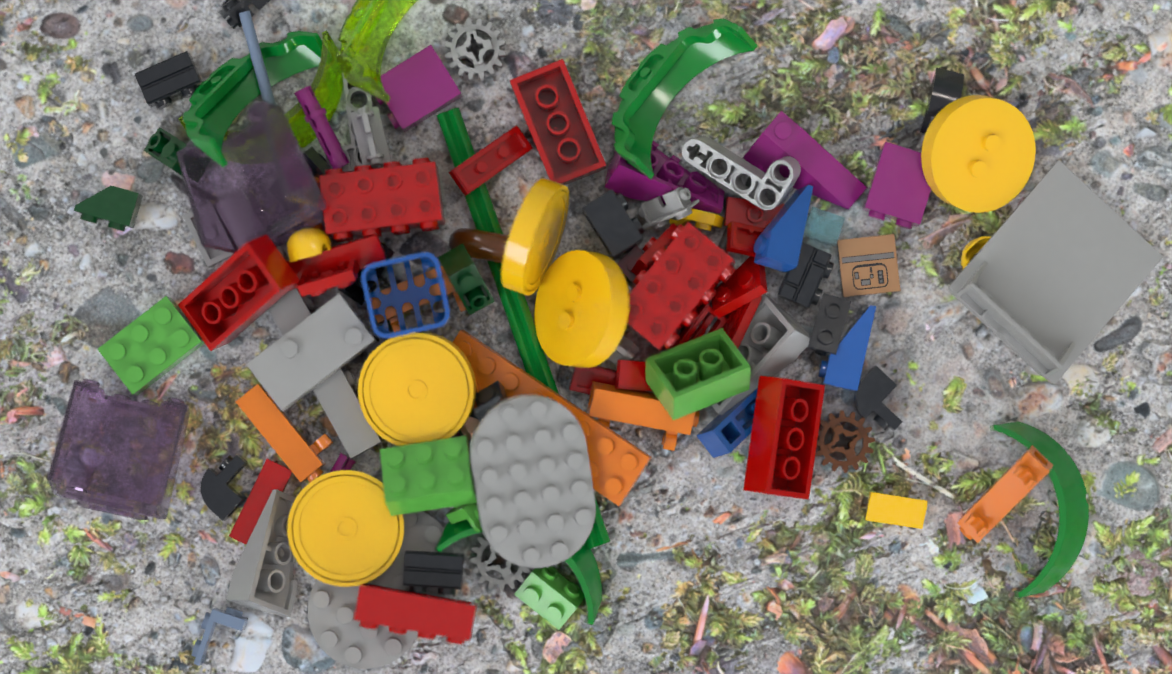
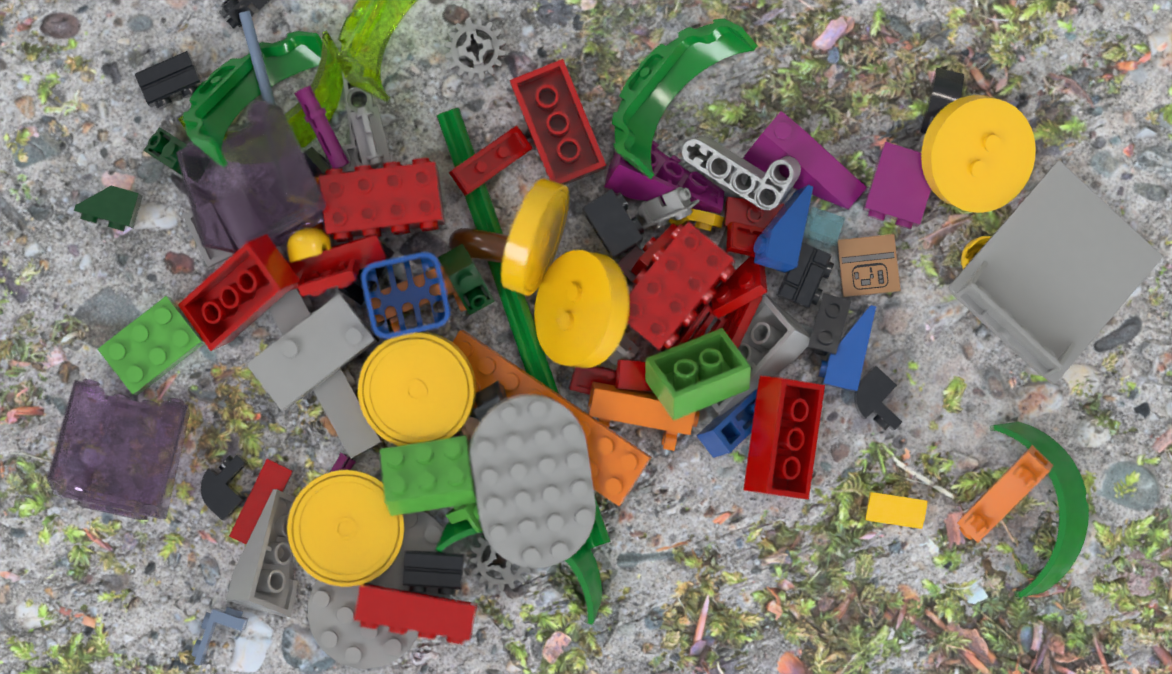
orange brick [236,384,334,483] -> none
magenta brick [371,45,463,133] -> none
bright green bracket [514,566,585,630] -> none
reddish brown gear [815,410,875,473] -> none

